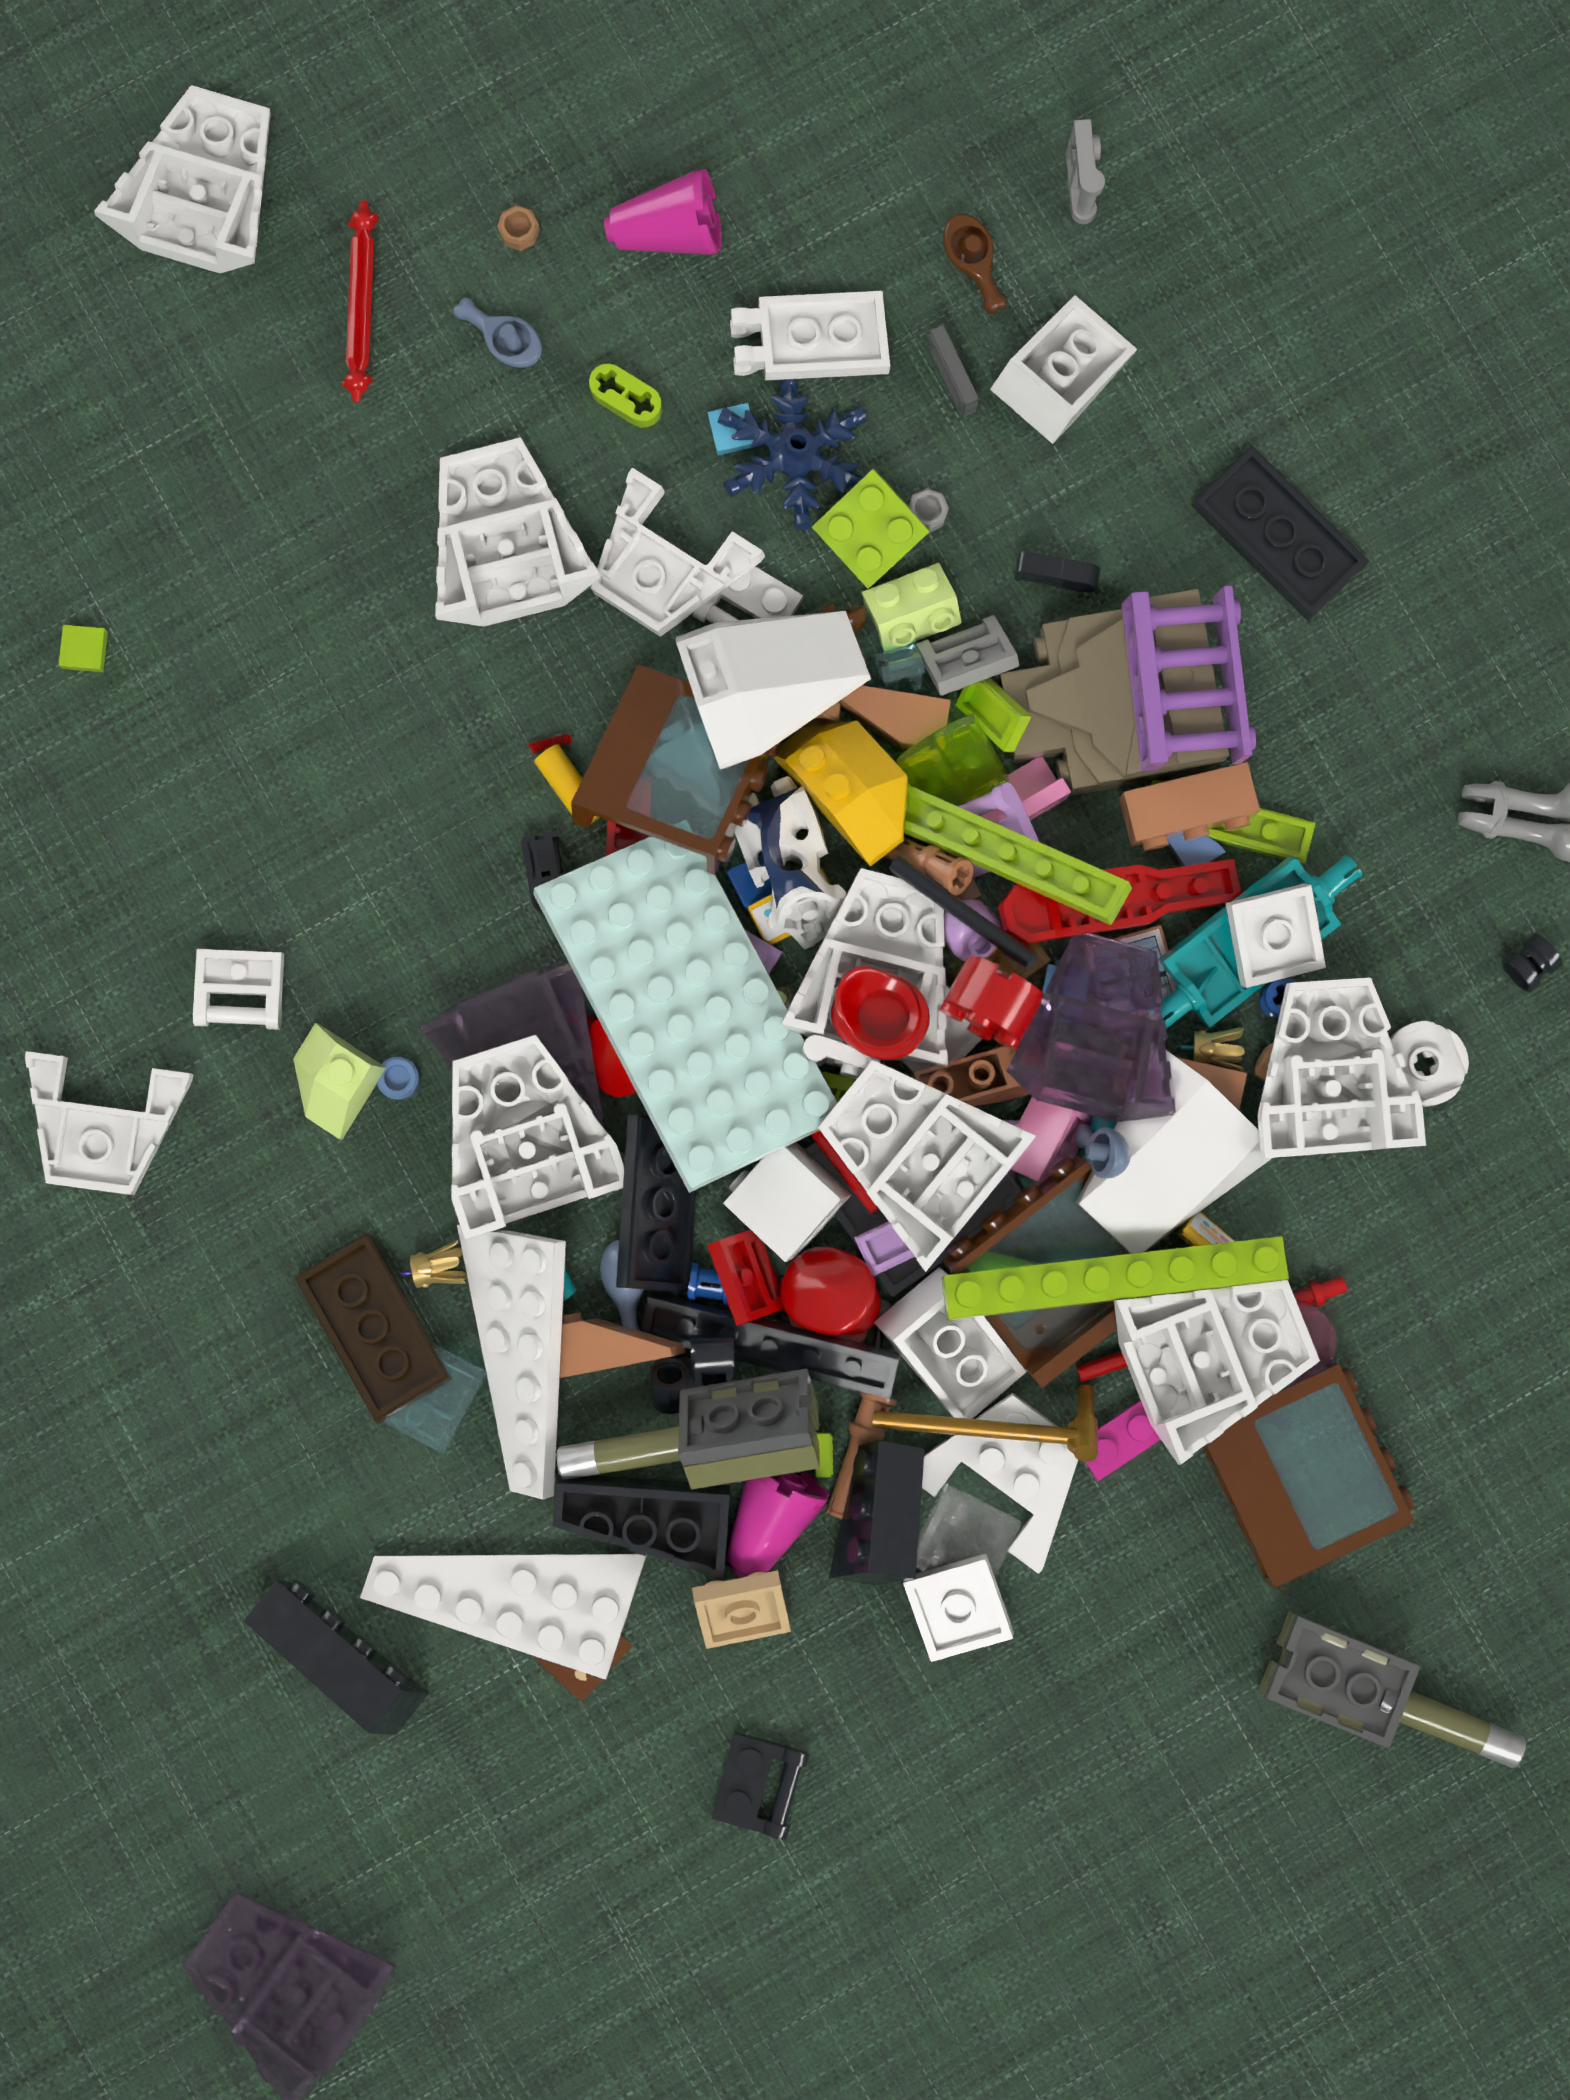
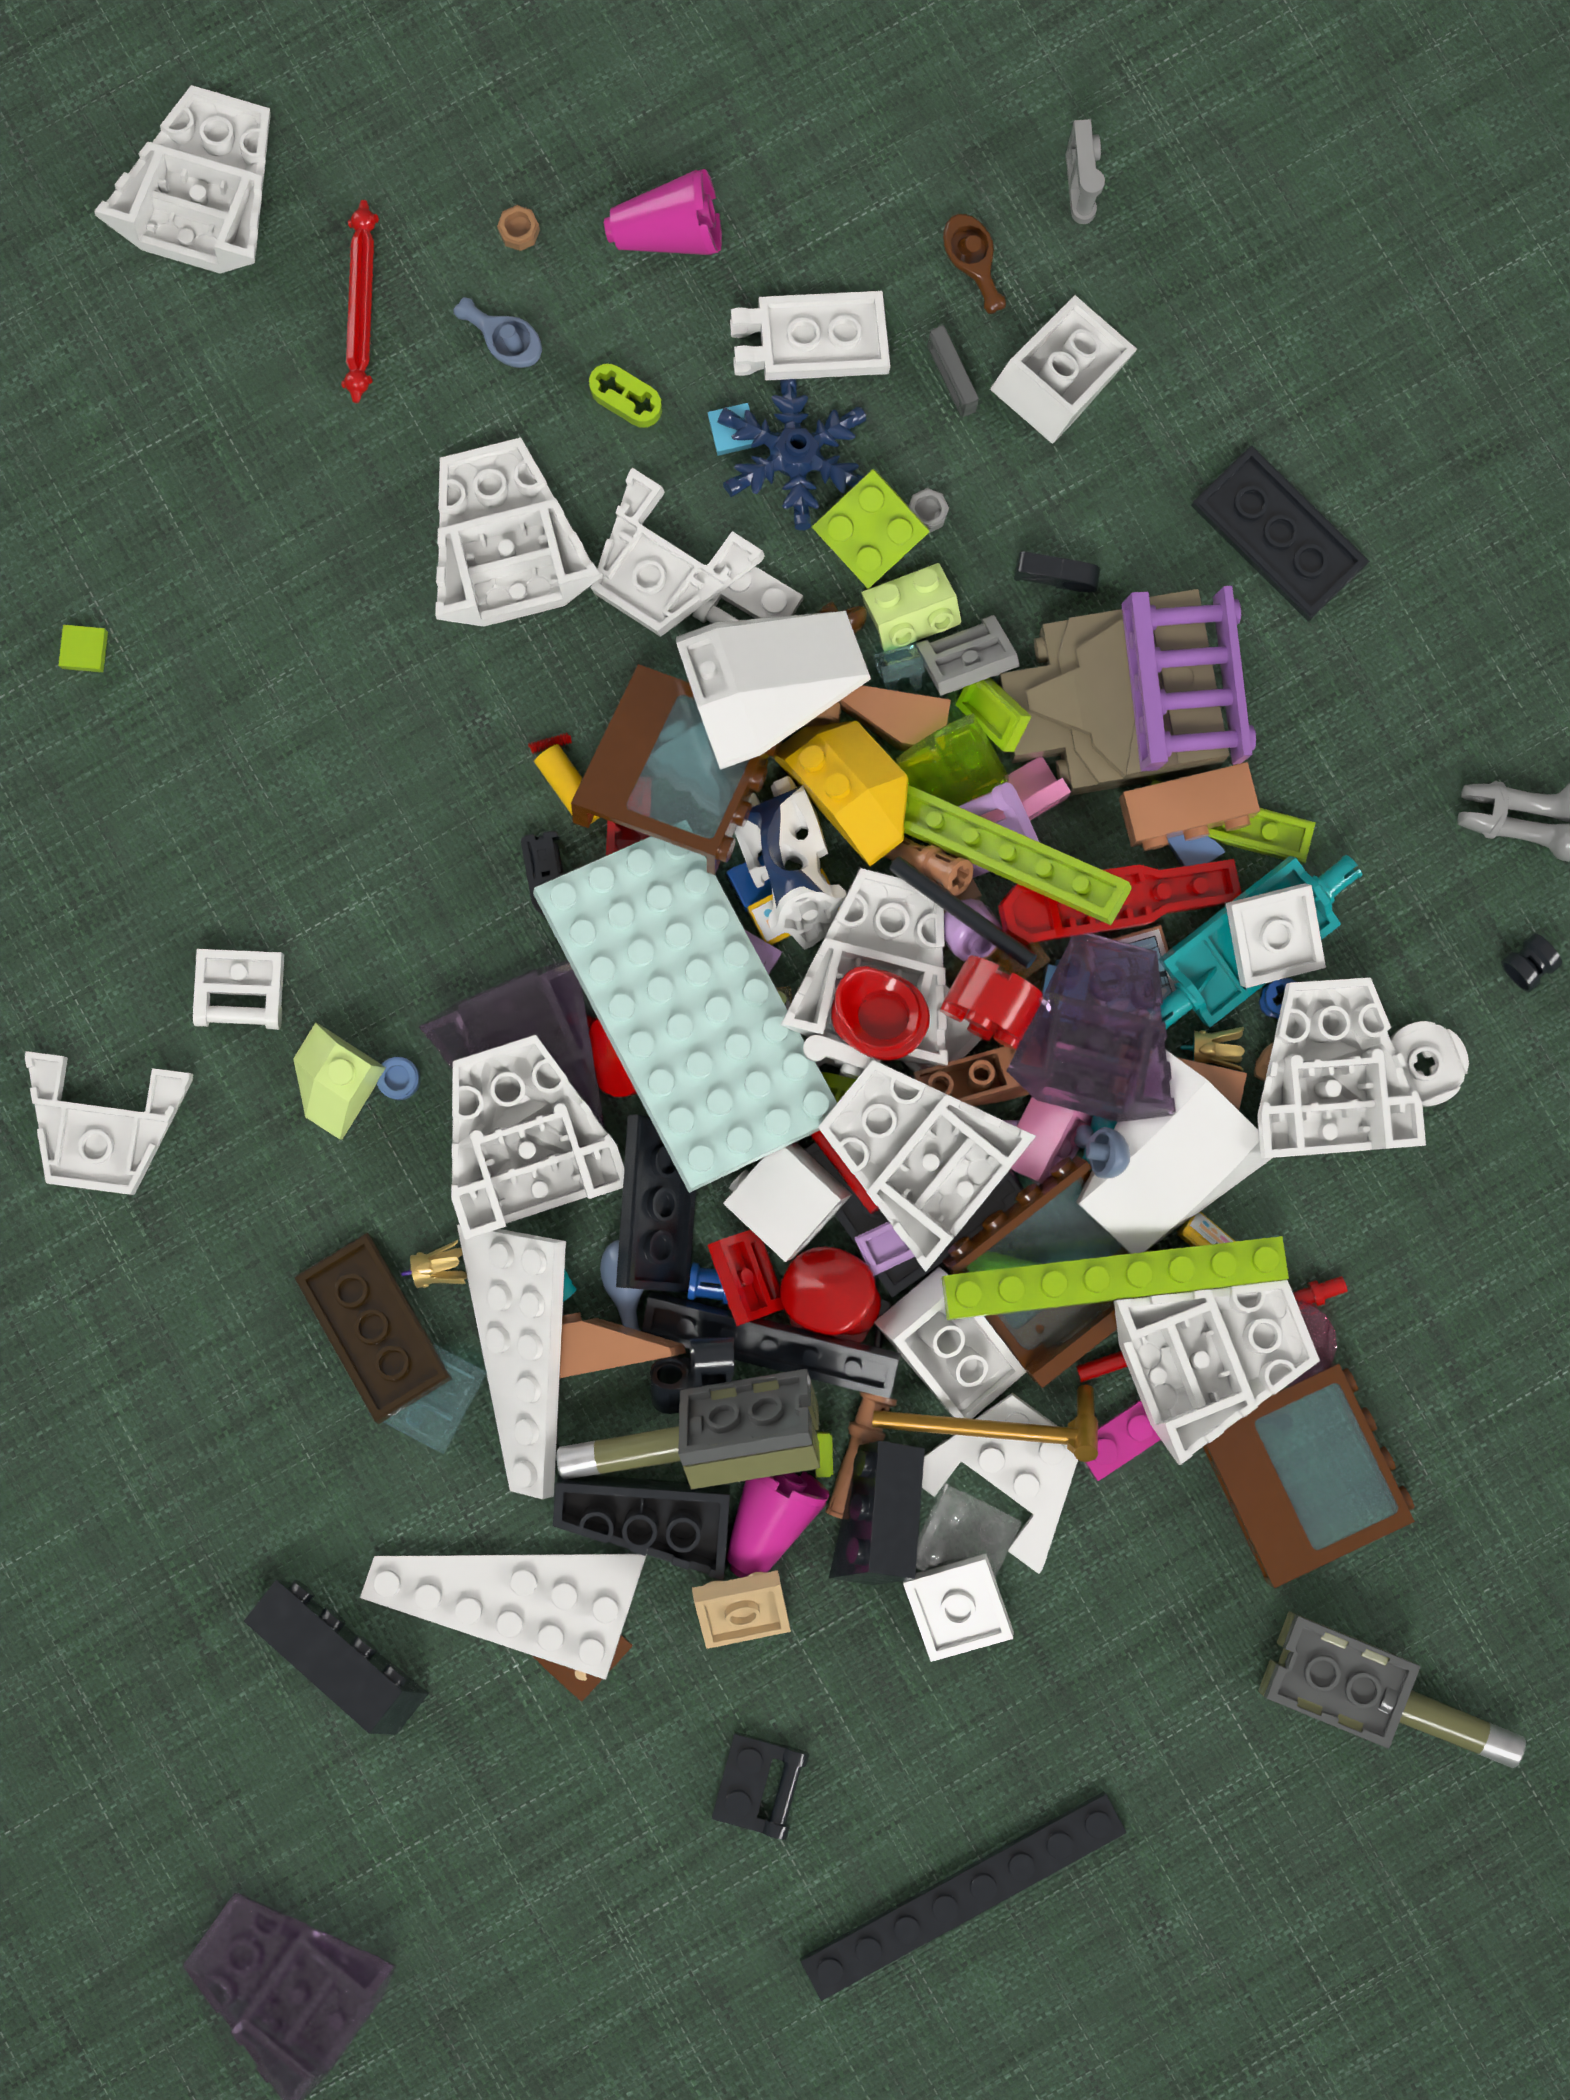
none -> black plate [800,1791,1127,2001]

